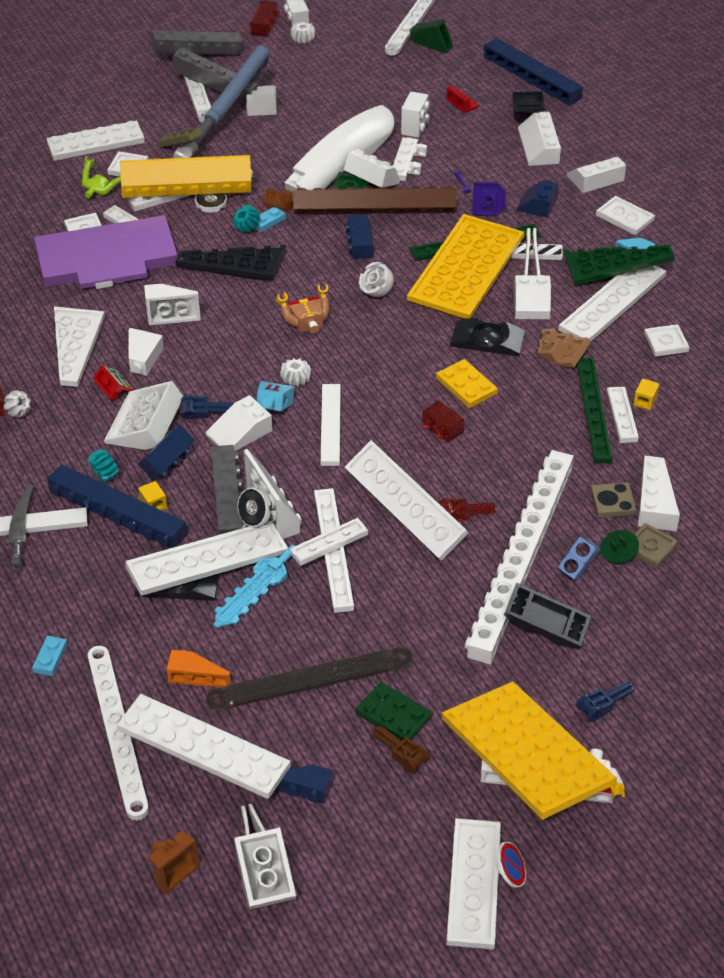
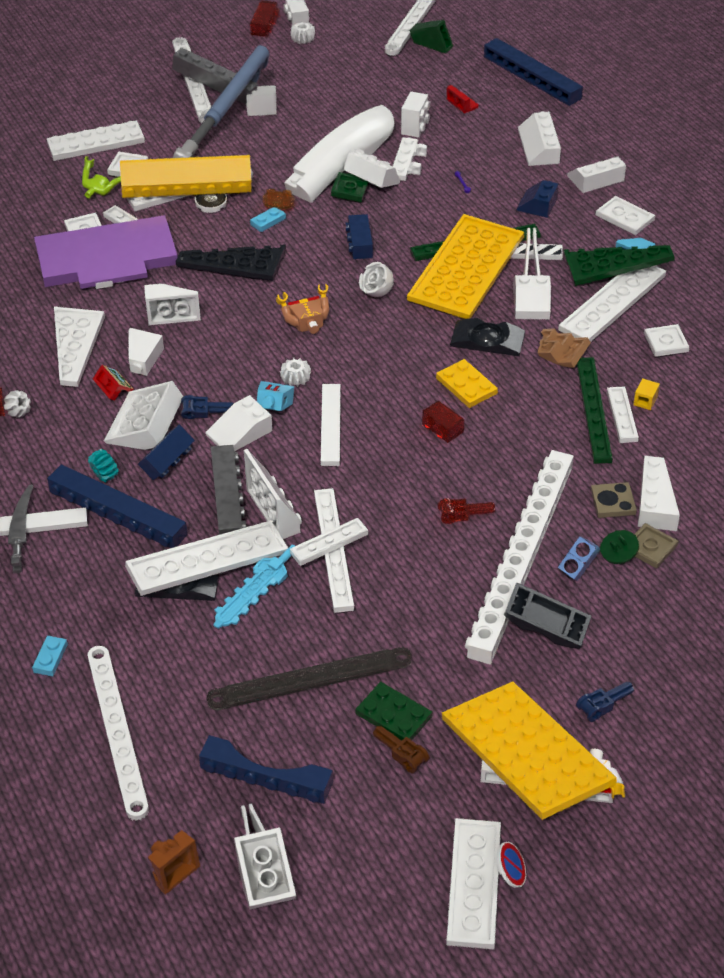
white plate [117,694,291,799] -> none
yellow brick [138,481,167,510] -> none
flat silver brick [151,30,242,55] -> none
olive plate [157,127,202,147] -> none
orange slope [167,650,231,688] -> none
teal gear [232,204,261,233] -> none
black tile [237,488,271,527] -> none
reddish brown brick [293,186,457,214] -> none
white plate [345,441,469,561] -> none
dark purple piece [472,181,506,215] -> none
black slope [512,91,545,114] -> none

